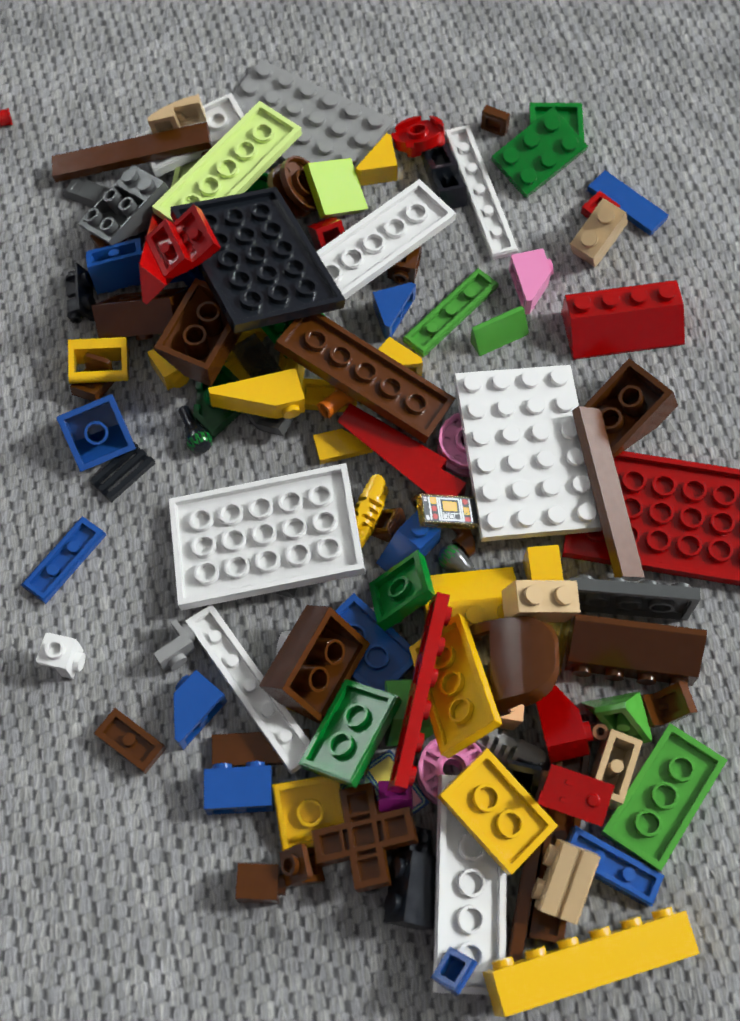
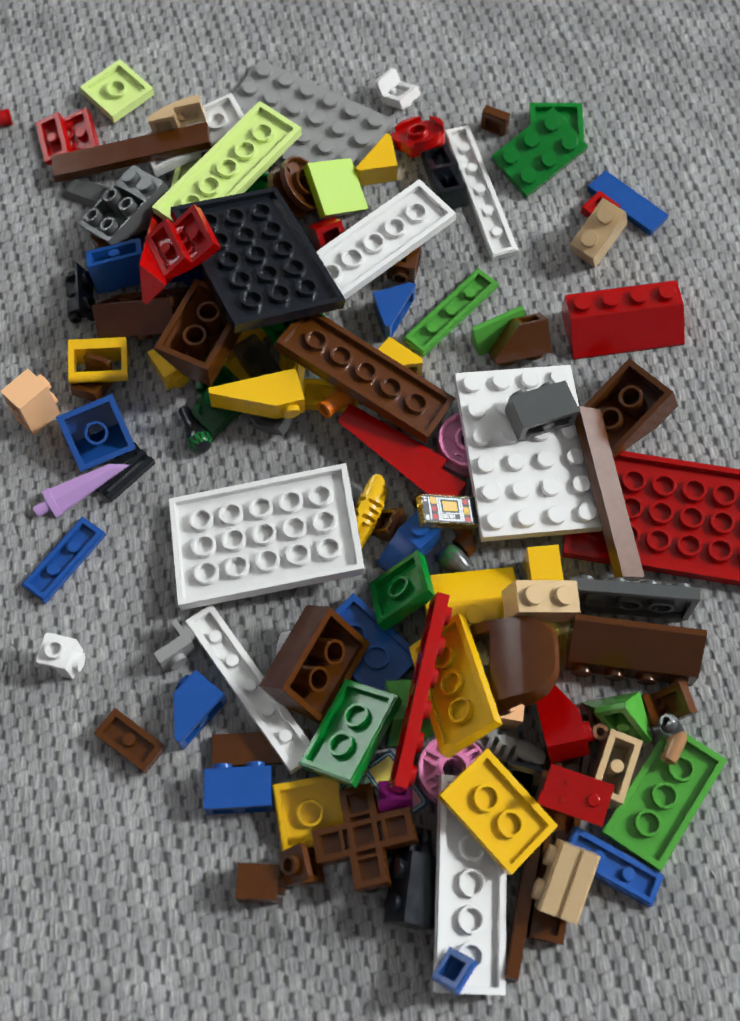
yellow tile [313,428,373,465] -> none
yellow brick [482,906,700,1017] -> none
bright pink slope [509,248,554,315] -> none
none -> light nougat brick [0,368,60,436]
none -> lavender bar [33,464,129,518]
none -> red slope [35,107,99,166]
none -> yellowish green plate [80,59,154,123]
none -> white bracket [375,68,421,110]
none -> reddish brown slope [488,313,552,366]
none -> dark grey brick [504,380,580,441]
none -> arm [658,713,687,765]

